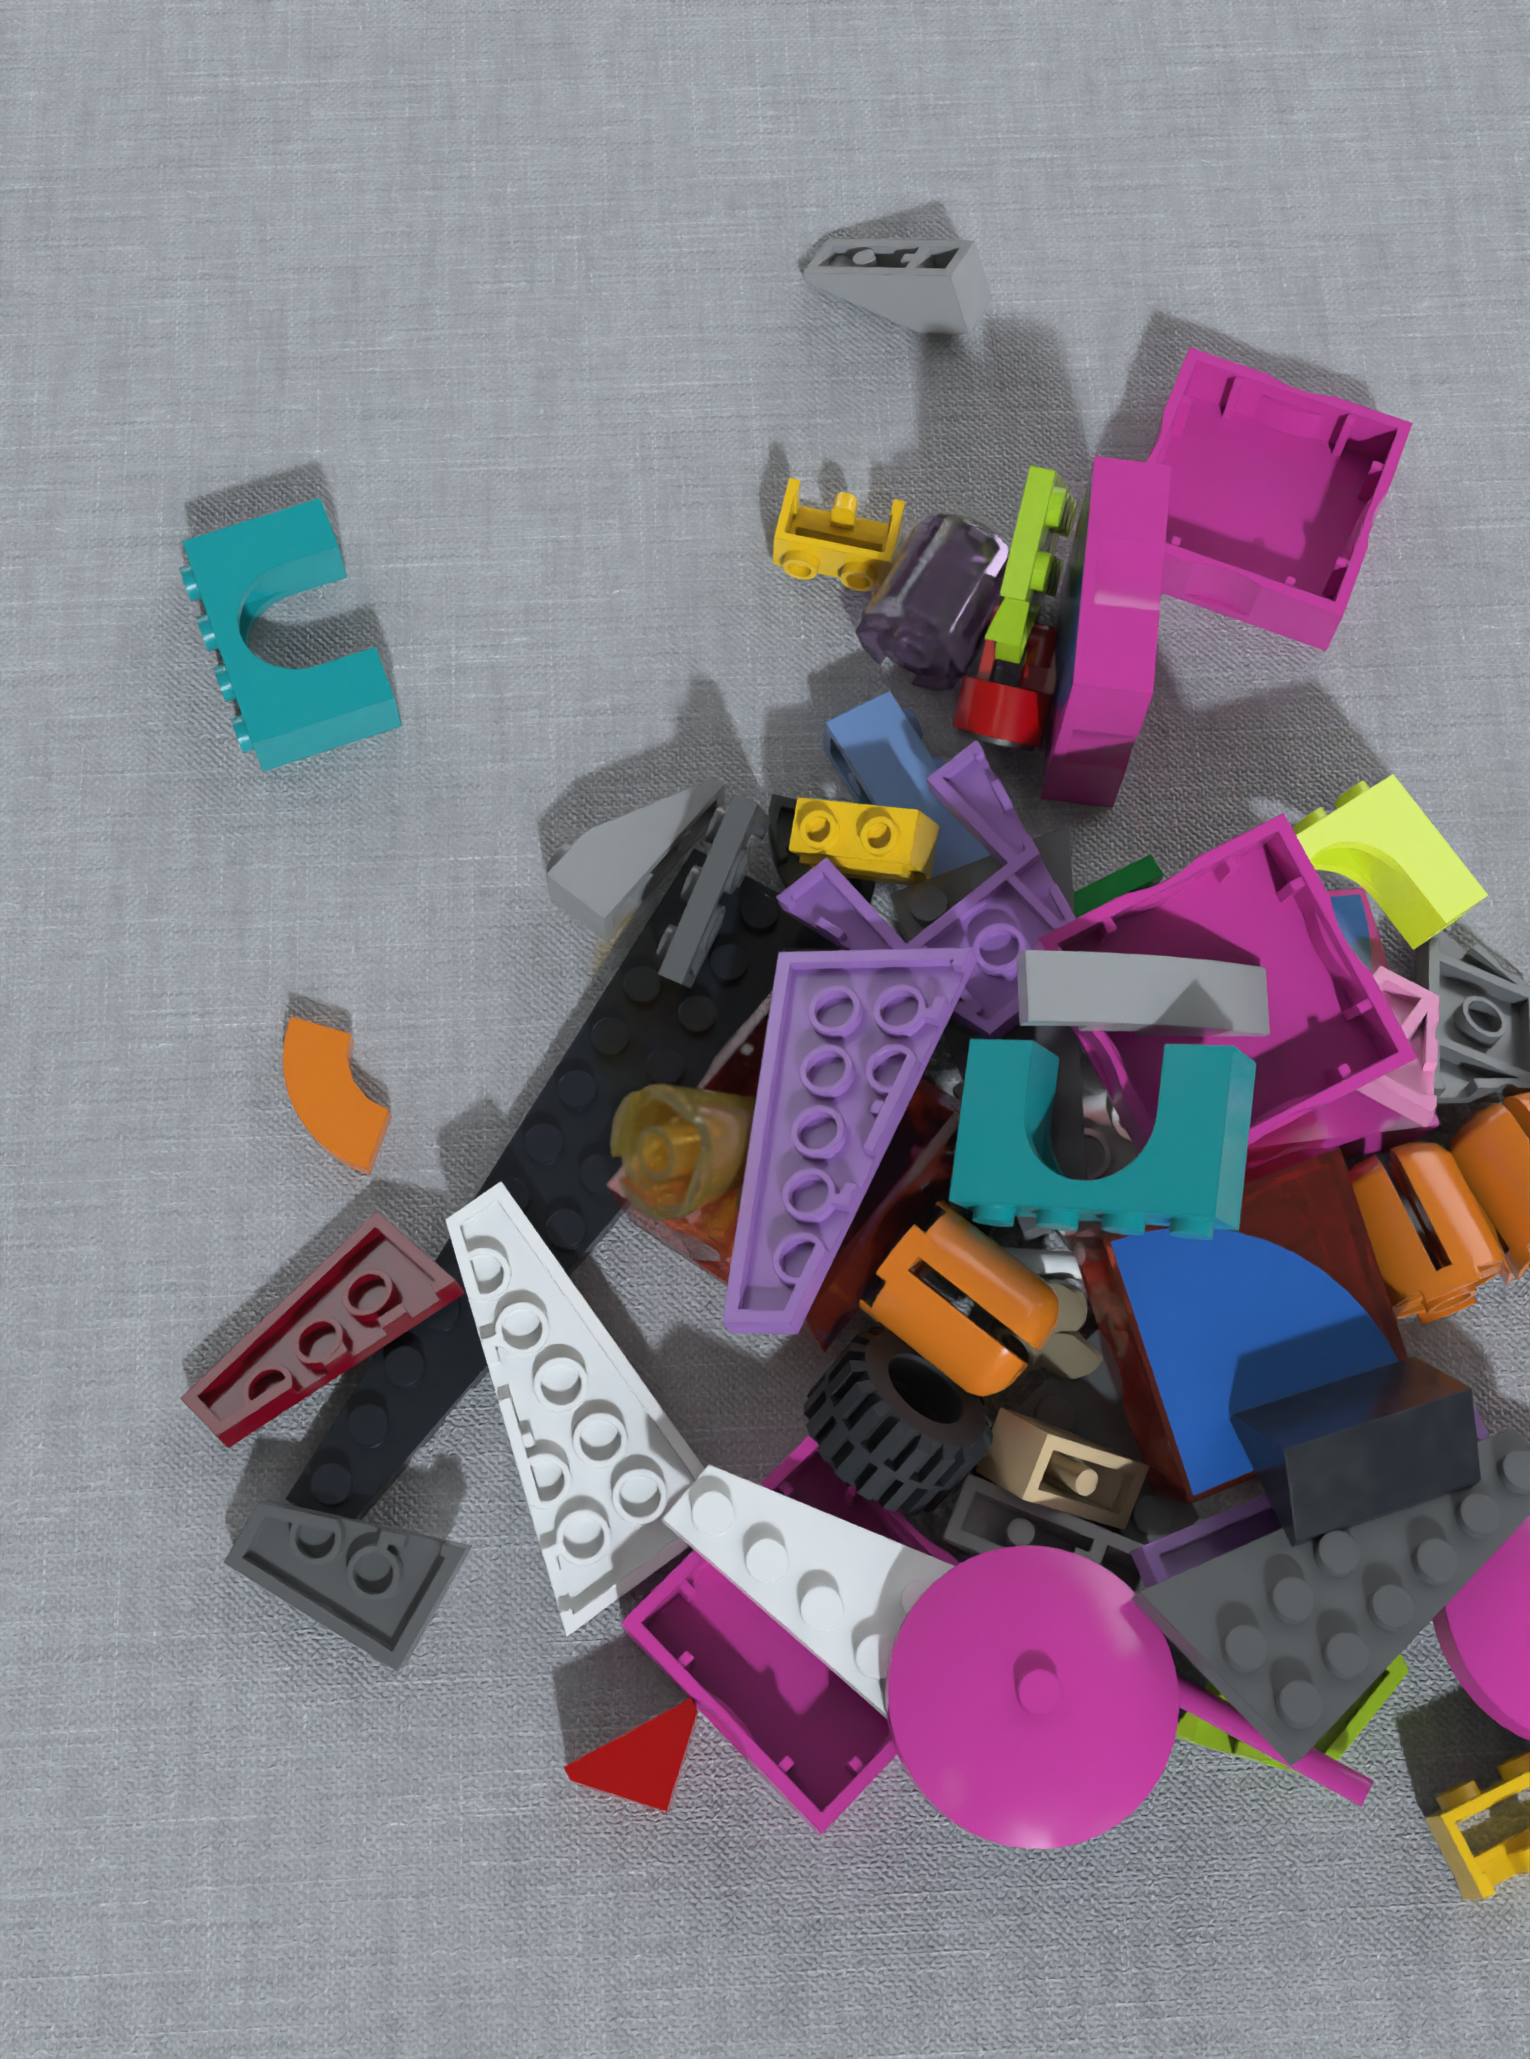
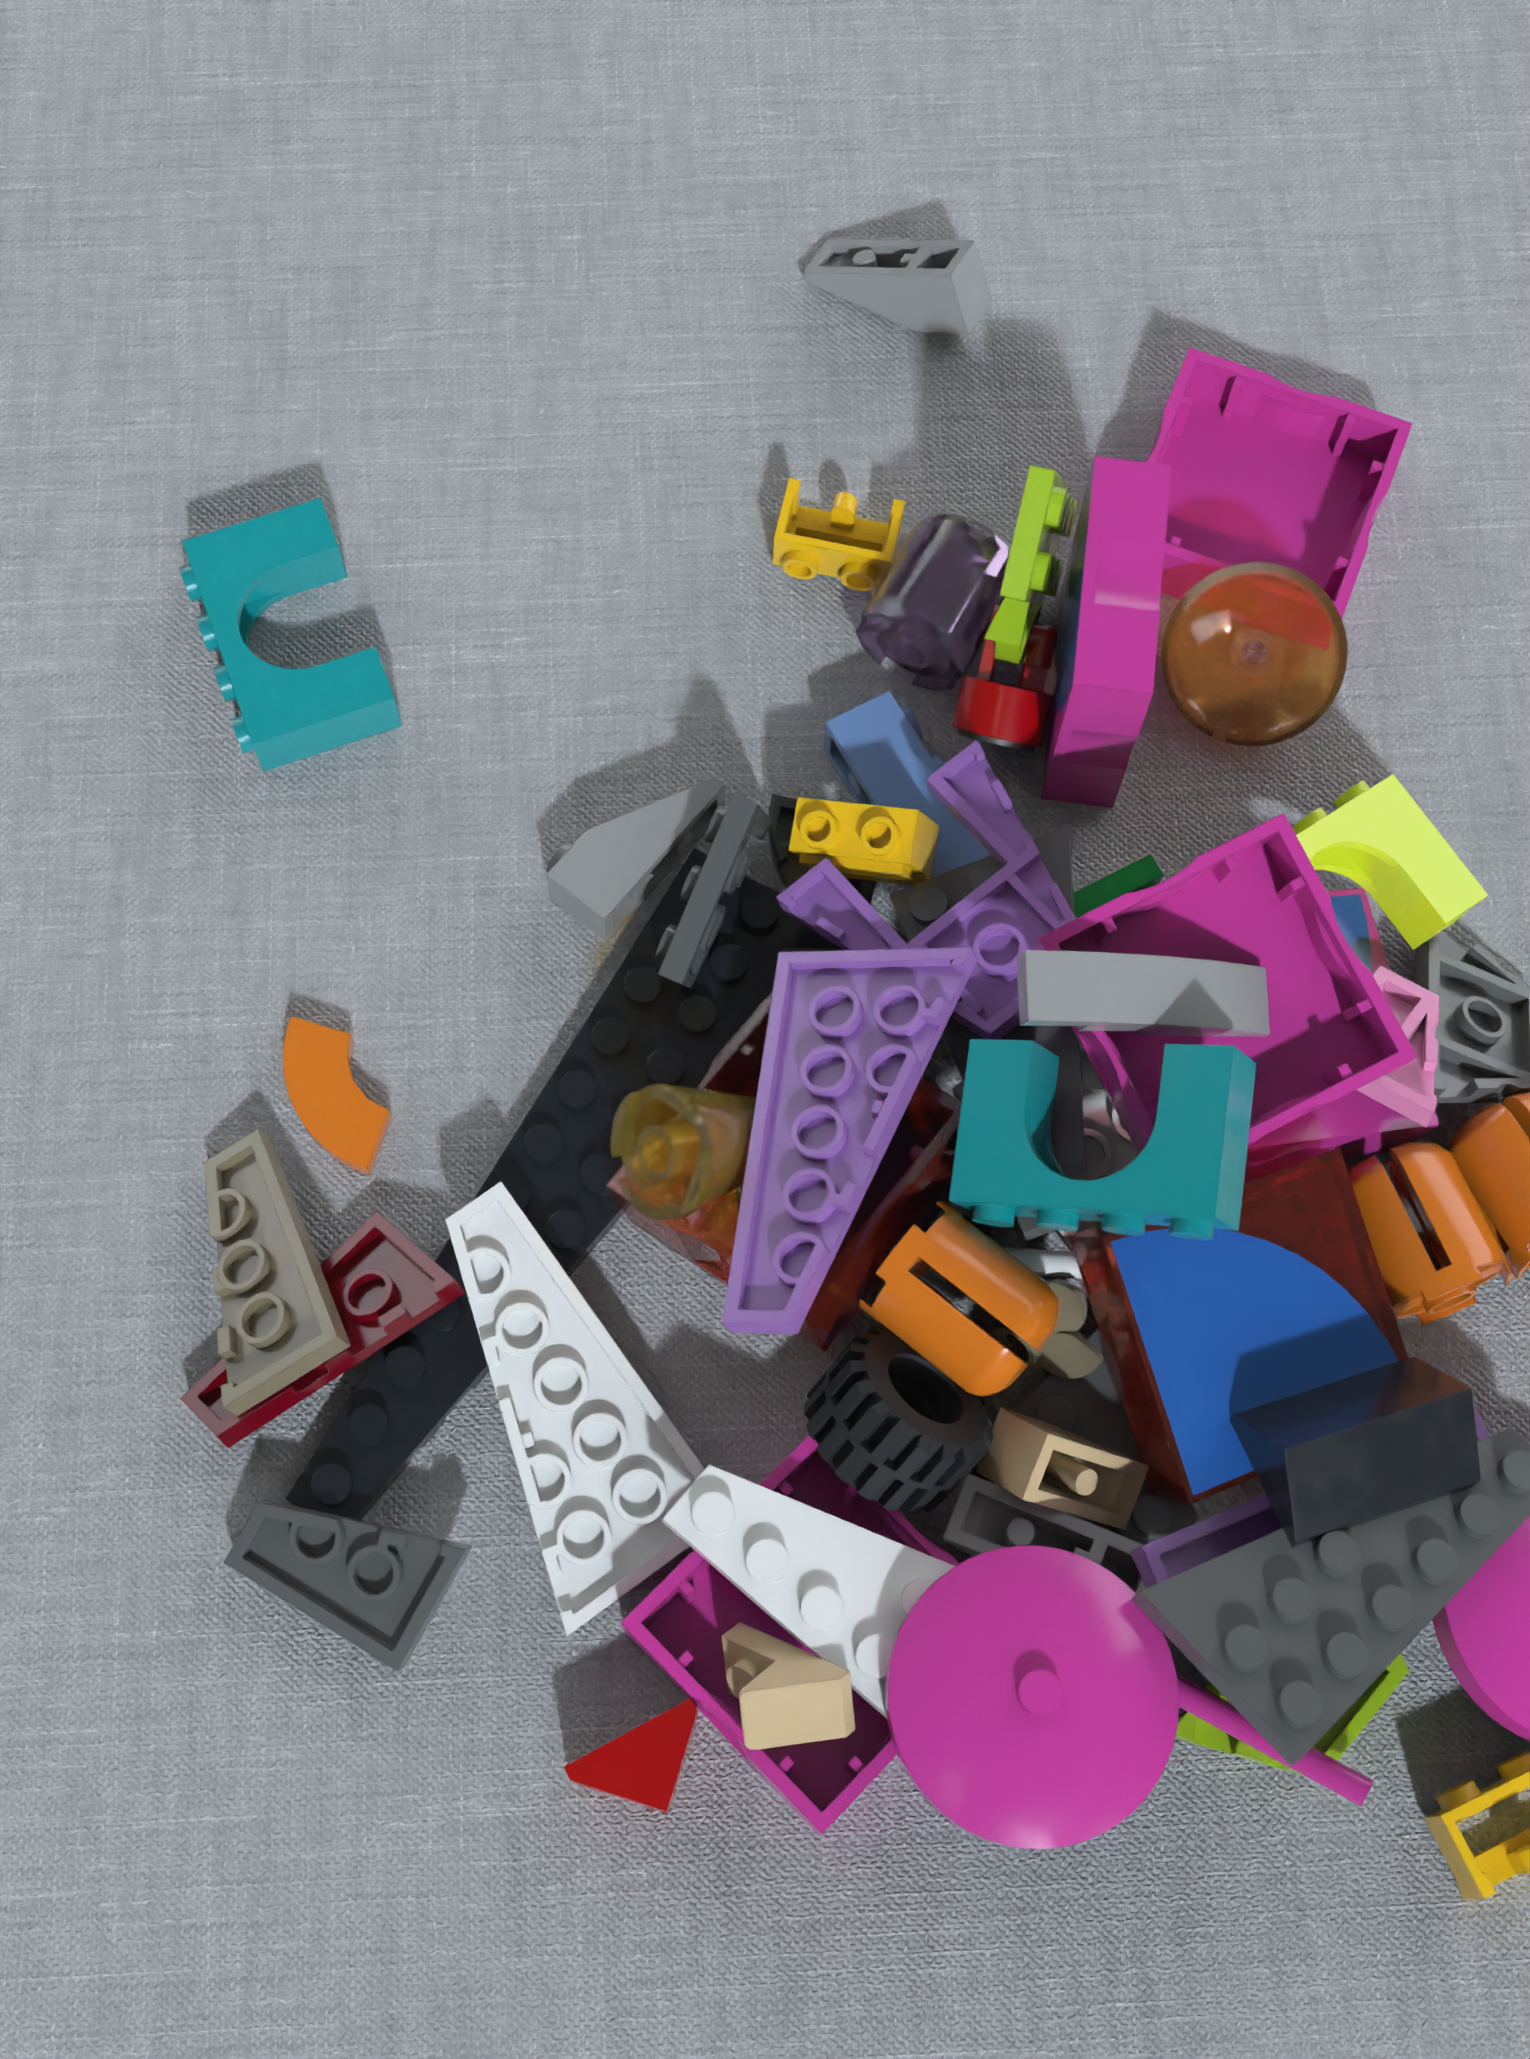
none -> dark tan wing [204,1129,351,1416]
none -> tan slope [722,1622,855,1750]
none -> clear orange dish [1161,561,1348,747]

